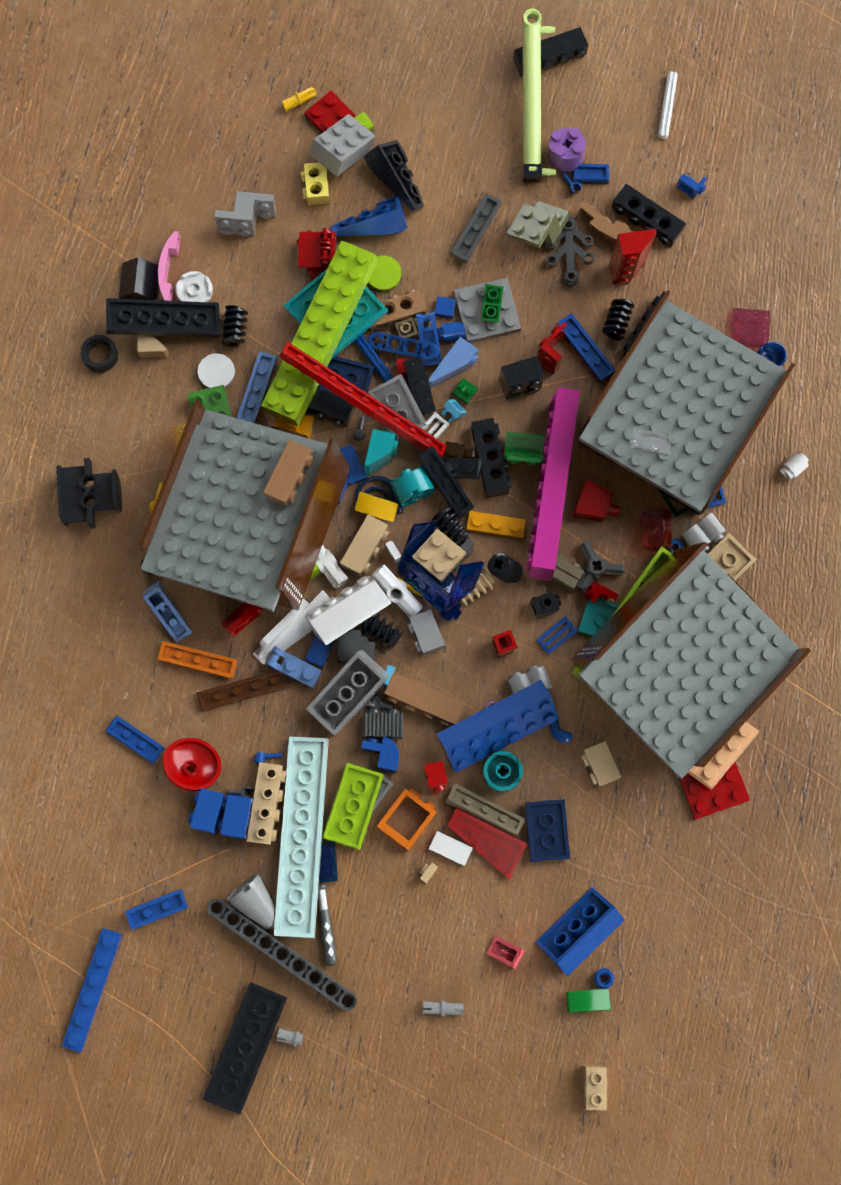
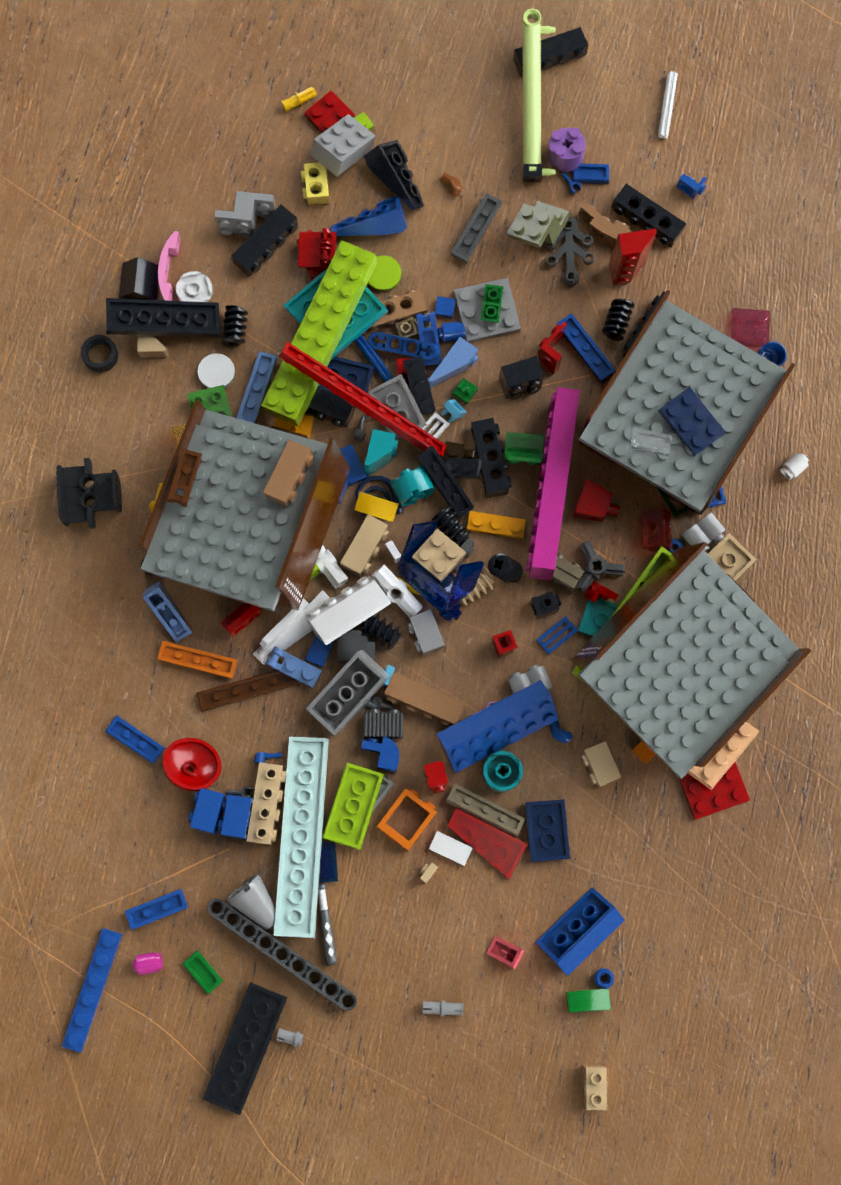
none -> dark pink brick [133,952,163,975]
none -> reddish brown plate [167,449,202,508]
none -> green tile [182,950,224,994]
none -> black brick [231,204,298,277]
none -> dark orange arm [441,173,462,197]
none -> orange tile [631,741,656,764]
none -> dark blue plate [658,387,726,457]

